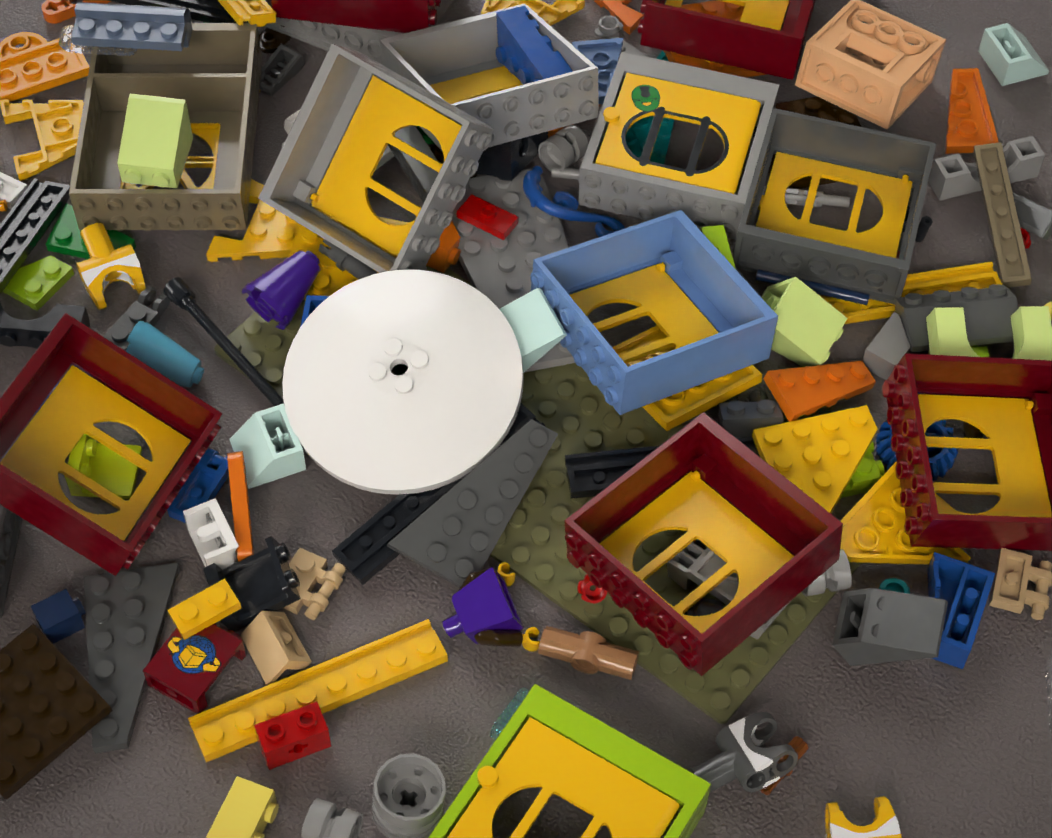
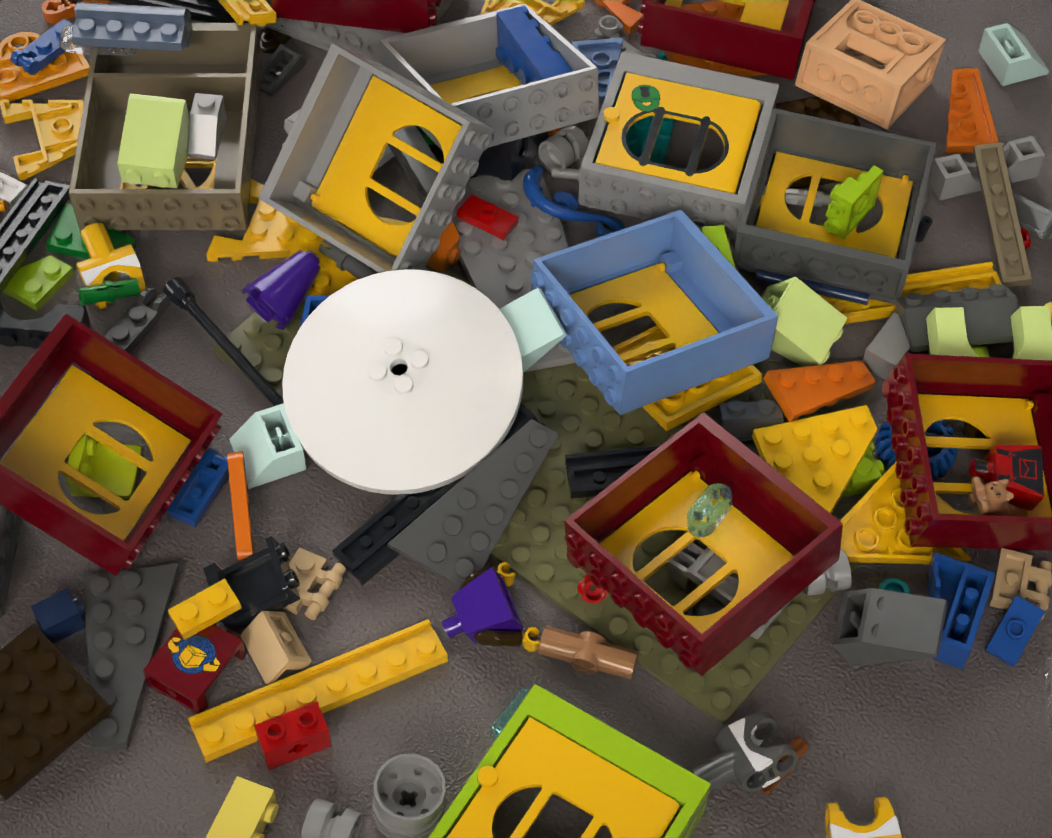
medium azure cone [126,320,204,388] -> none
white window [183,498,239,570] -> none
none -> blue plate [10,19,74,75]
none -> green pin [78,278,140,306]
none -> light grey slope [187,93,227,160]
none -> clear light blue beam [687,483,732,537]
none -> lime plate [824,165,884,240]
none -> medium nougat animal [968,476,1027,517]
none -> torso [969,445,1044,511]
none -> blue plate [985,595,1045,667]

